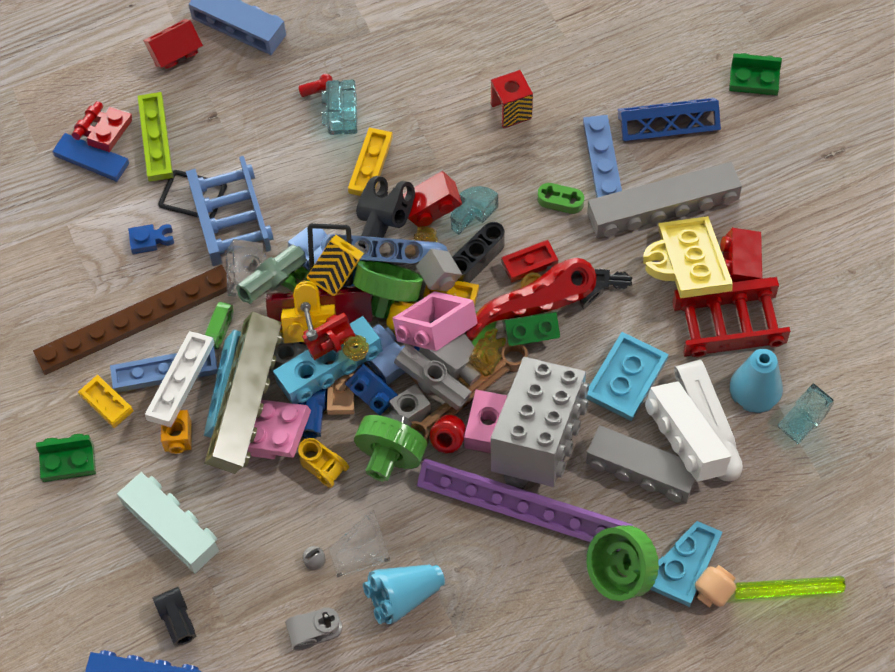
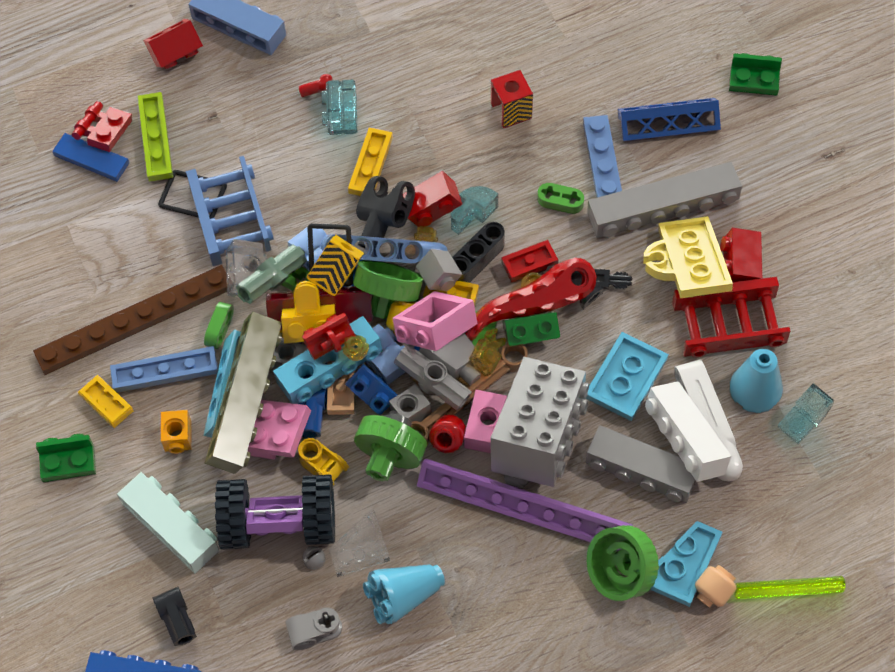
blue plate [128,224,174,254] -> none
white plate [145,331,215,427] -> none
dark grey hinge [300,302,318,341] -> none
none -> black plate [215,474,335,550]

